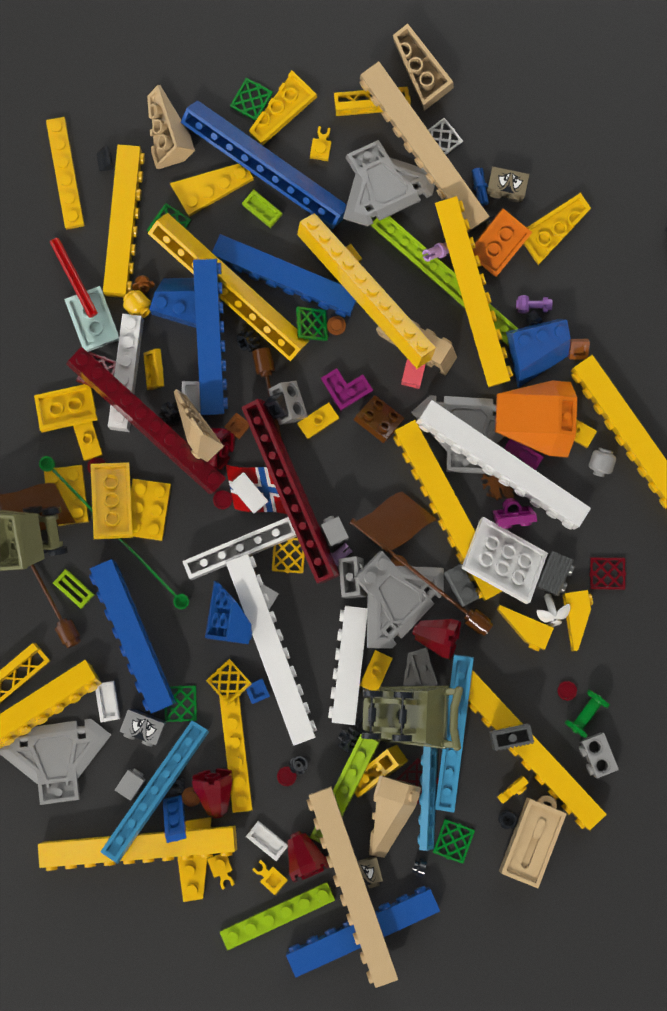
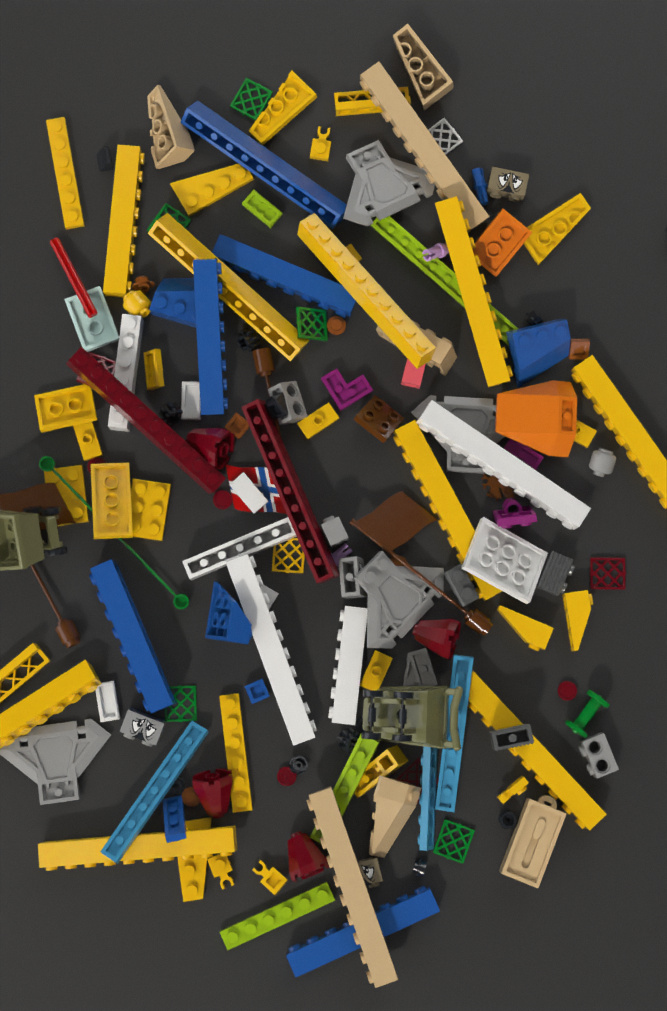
lime tile [53,569,95,609] -> none
light grey brick [115,768,146,801] -> none
tan wedge [174,389,224,462] -> none
yellow window [206,659,252,705] -> none
white tile [246,821,288,861] -> none
medium lavender bar [516,295,552,314] -> none
white plant [537,594,570,627] -> none

